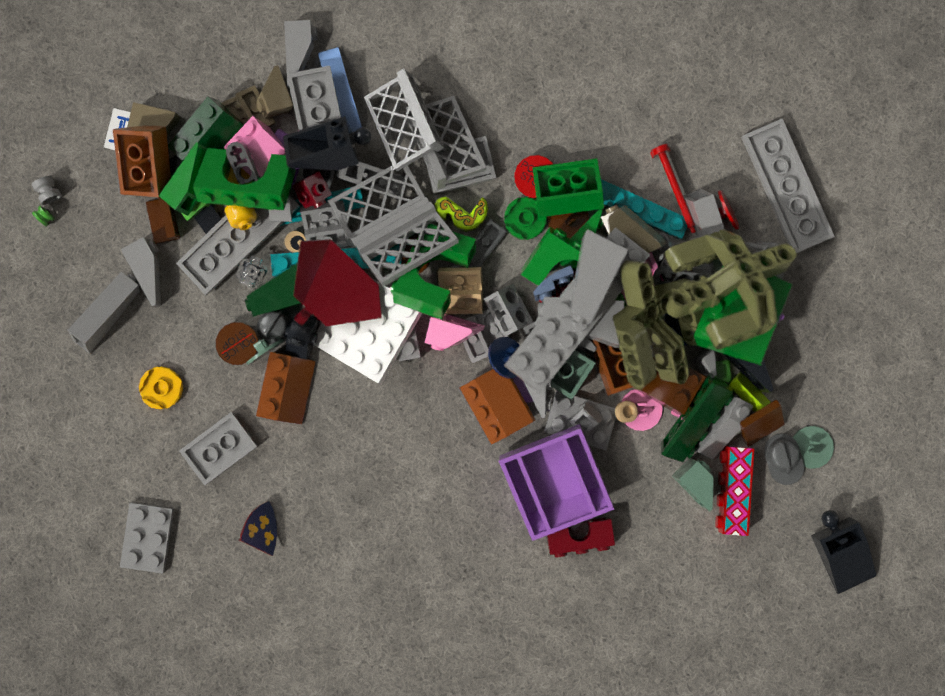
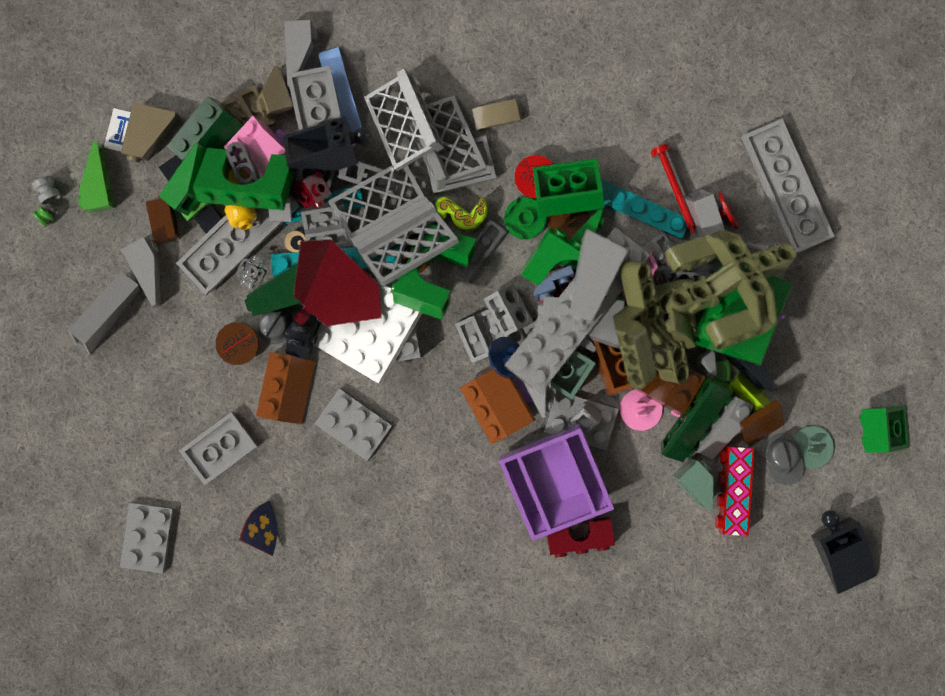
dark orange slope [113,125,171,197] -> none
yellow tile [139,366,183,409] -> none
sand green piece [246,338,284,365] -> none
bright pink slope [425,314,485,351] -> none
tan slope [438,267,483,314] -> none
dark tan slope [601,205,667,253] -> none
tan tile [615,401,638,423] -> none
none -> bright green slope [78,142,115,213]
none -> light grey plate [315,388,393,461]
none -> dark tan slope [472,99,522,131]
none -> olive slope [666,310,696,348]
none -> green slope [860,405,909,453]

